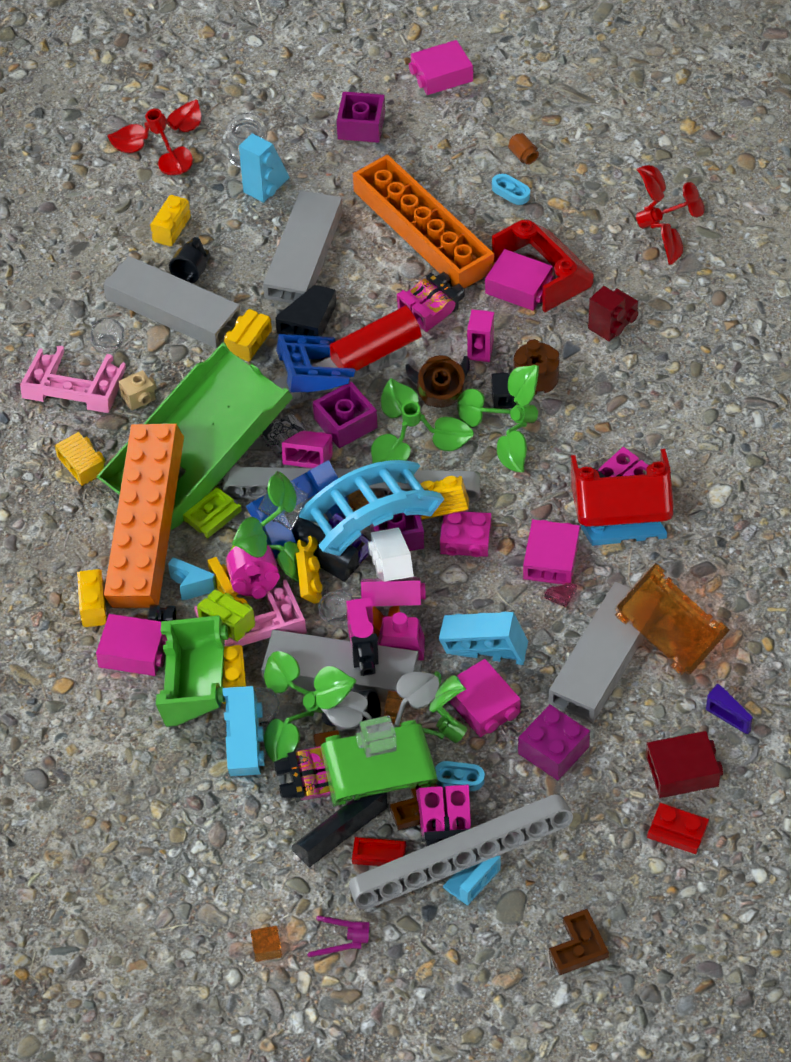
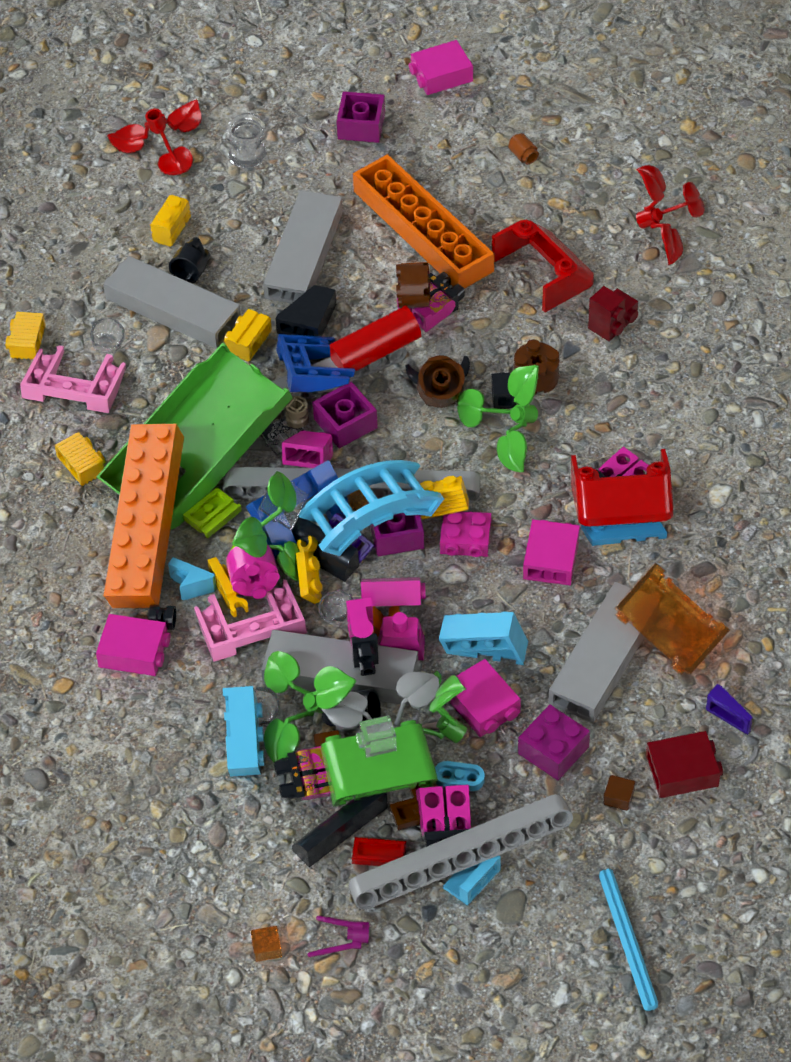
yellow brick [77,569,107,627] -> none
tan brick [119,370,157,411] -> none
bright green windscreen [156,615,229,727] -> none
lime brick [197,589,255,642] -> none
yellow brick [222,645,246,704] -> none
medium azure wedge [239,133,290,203] -> none
white wedge [368,528,414,582] -> none
bright green plant [371,378,474,464] -> none
clear orange piece [384,691,404,726] -> none
dark pink brick [467,309,494,362] -> none
dark pink brick [485,249,555,311] -> none
medium azure plate [492,174,530,205] -> none
clear pink tile [544,583,577,607] -> none
reddish brown plate [549,909,609,976] -> none
red plate [647,803,709,854] -> none
none -> yellow brick [5,312,46,360]
none -> dark tan wheel [285,396,309,428]
none -> reddish brown brick [396,262,430,308]
none -> medium azure axle [599,869,658,1011]
none -> reddish brown piece [603,775,635,811]

